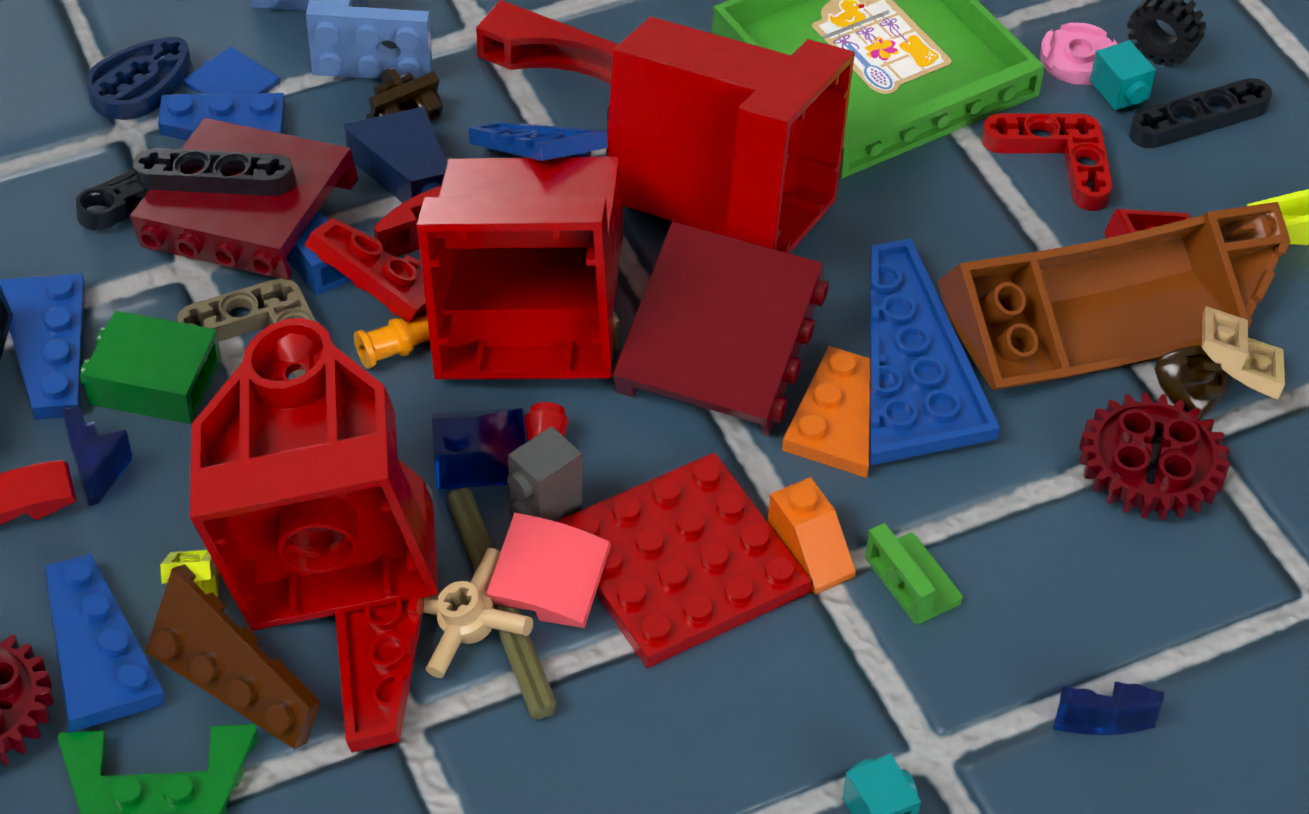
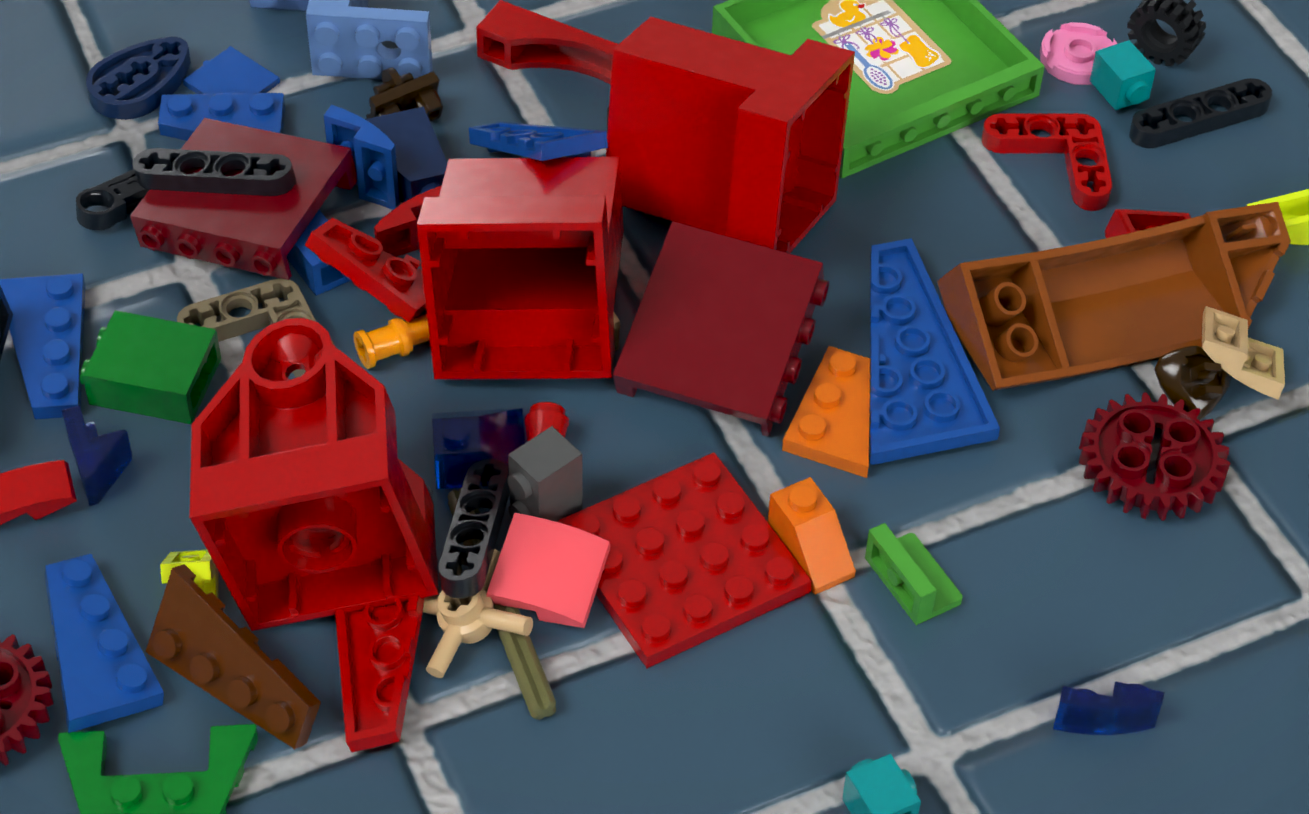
none -> blue slope [324,104,400,209]
none -> black beam [439,459,510,599]

